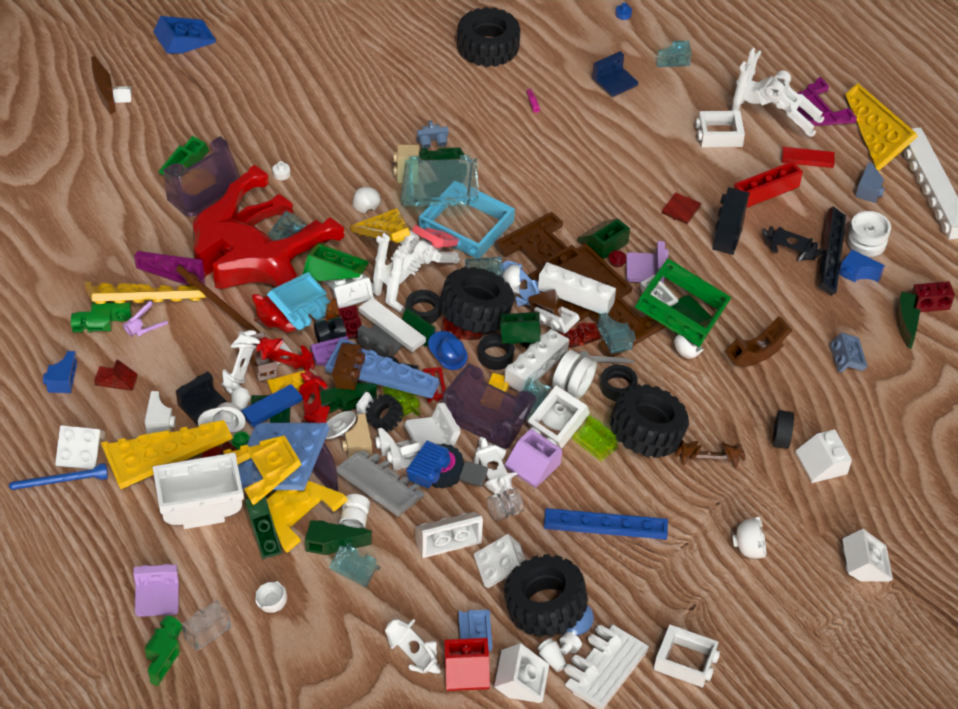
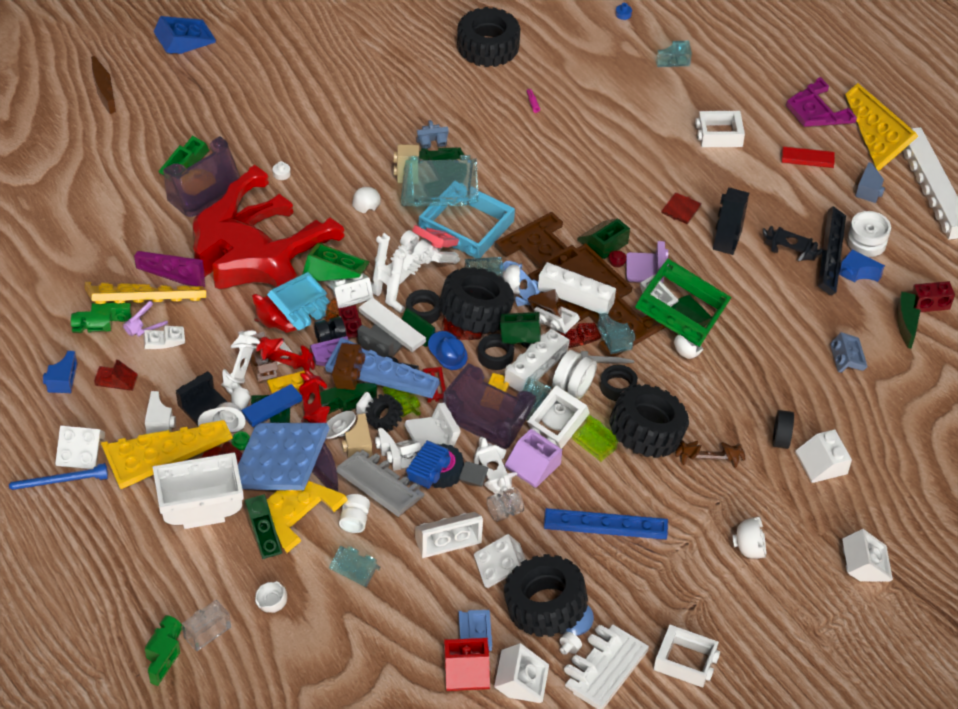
white slope [113,86,132,103] -> none
lavender bracket [133,564,179,617] -> none
reddish brown bar [176,265,260,333] -> none
yellow wing [223,435,301,505] -> none
clear light blue arch [267,211,307,241] -> none
dark green slope [305,520,372,555] -> none
yellow wing [350,208,410,243] -> none
white piece [385,619,441,674] -> none
white cone [538,638,567,672] -> none
dark blue bracket [592,51,639,97] -> none
reddish brown arch [725,316,793,367] -> none
white piece [731,48,824,137] -> none
red brick [734,161,803,208] -> none
none -> white slope [143,326,185,349]

